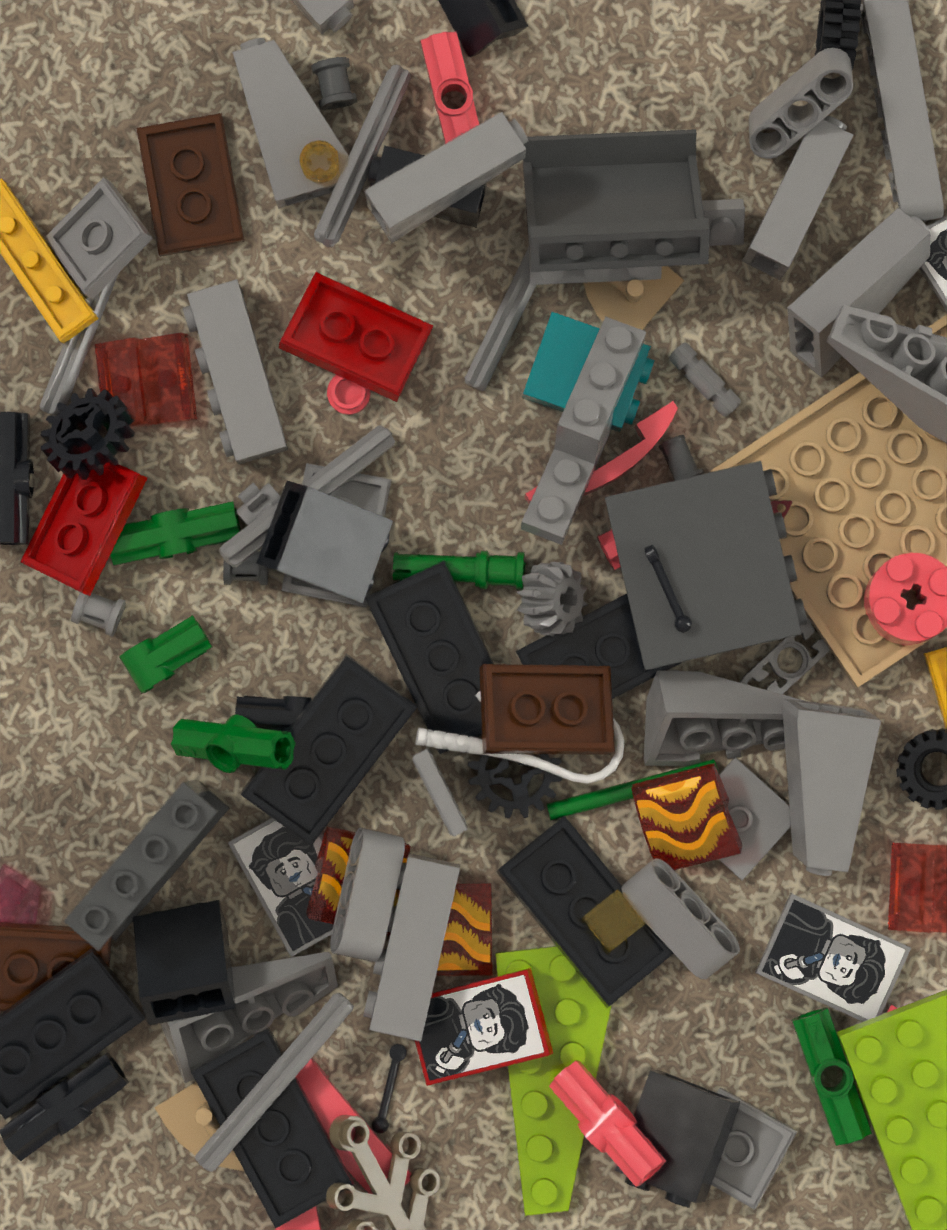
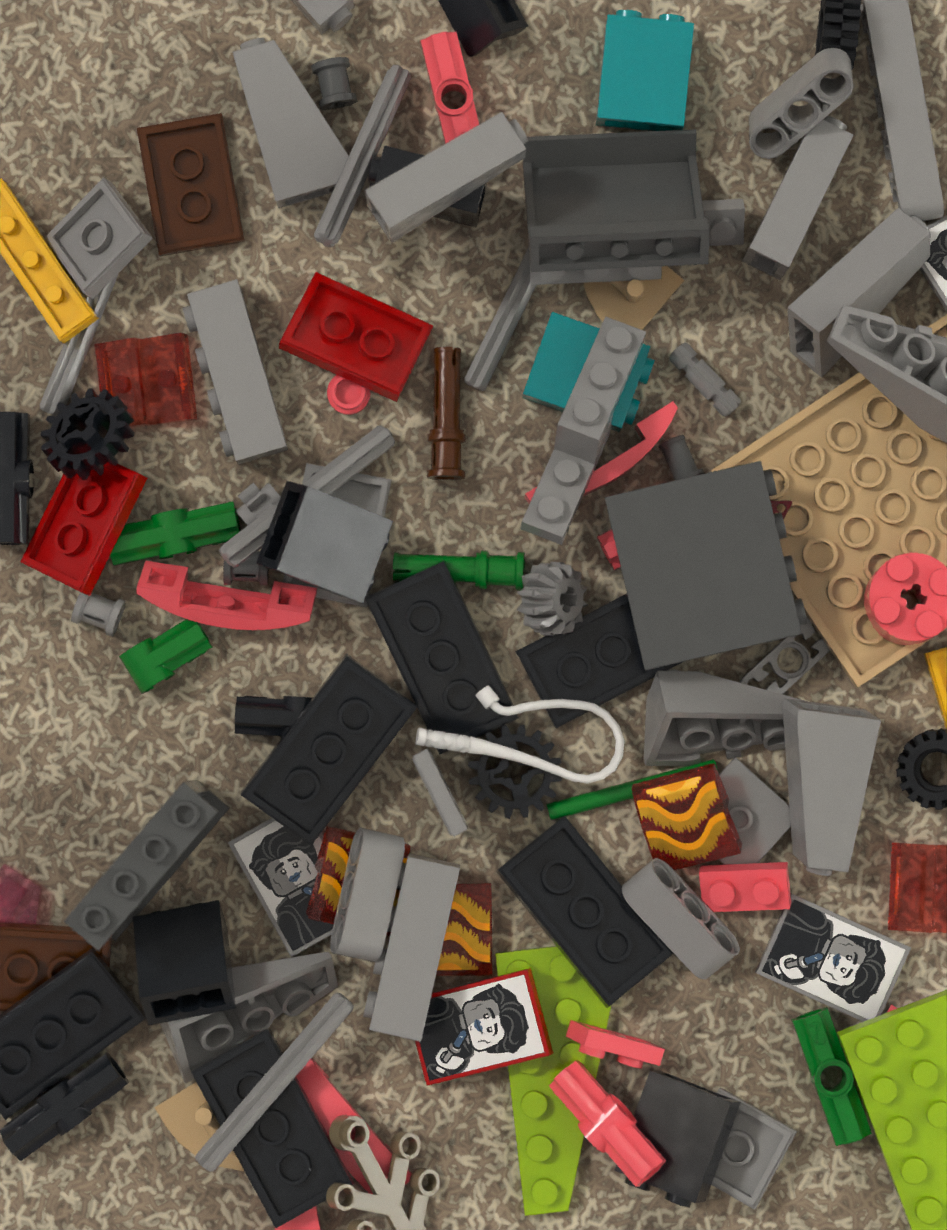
green piece [171,715,296,773] -> none
clear yellow bush [299,140,340,183] -> none
black hinge [372,1044,407,1134] -> none
reddish brown tile [479,664,615,755] -> none
clear yellow tile [582,889,645,953] -> none
black hinge [644,544,692,633] -> none
none -> coral slope [136,560,317,630]
none -> reddish brown pin [427,347,466,480]
none -> coral plate [566,1020,665,1069]
none -> teal brick [596,10,694,131]
none -> coral plate [699,862,791,912]

